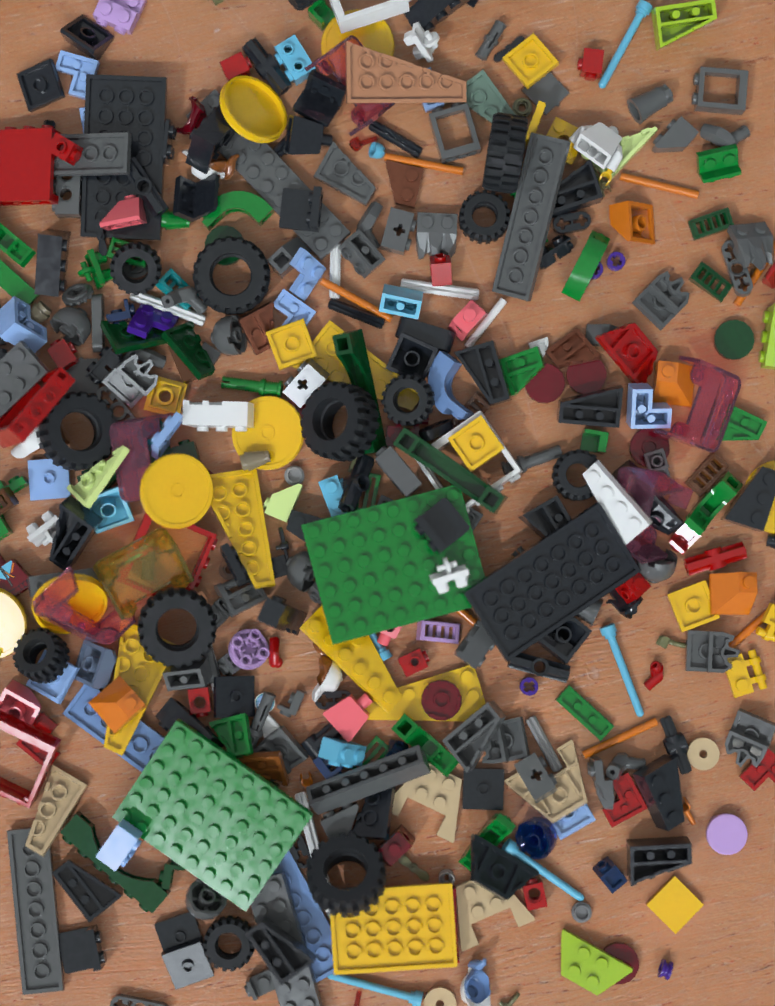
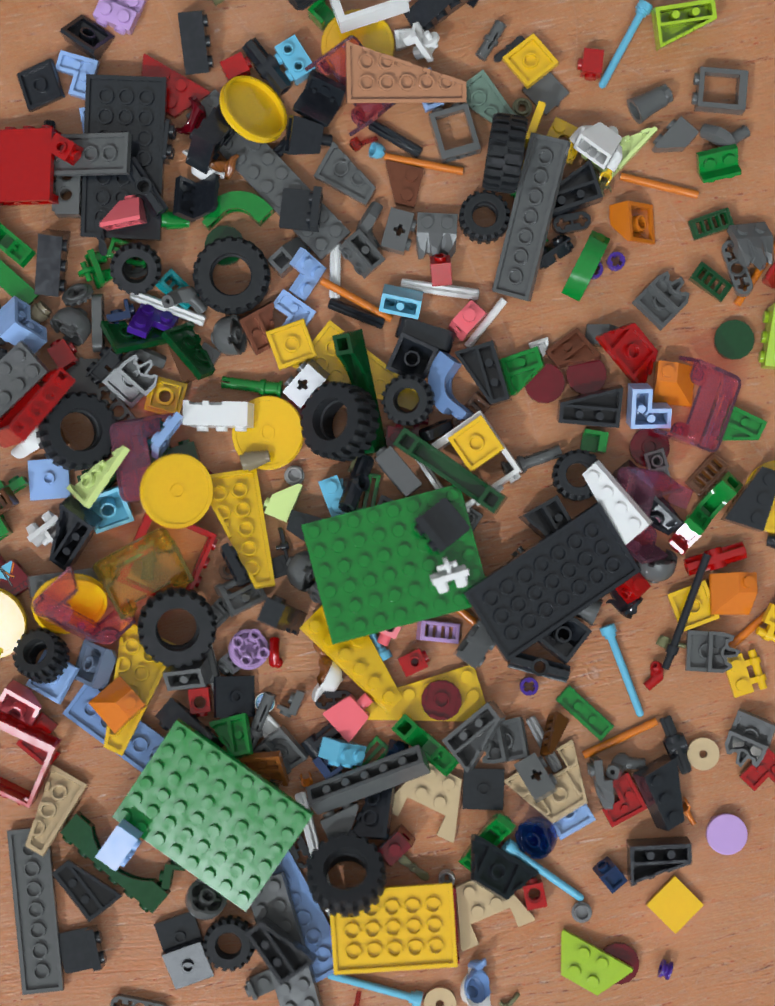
none -> red wing [142,53,211,118]
none -> black wedge [178,10,214,75]
none -> white tile [394,28,412,51]
none -> reddish brown slope [540,711,569,756]
none -> black bar [662,553,711,670]

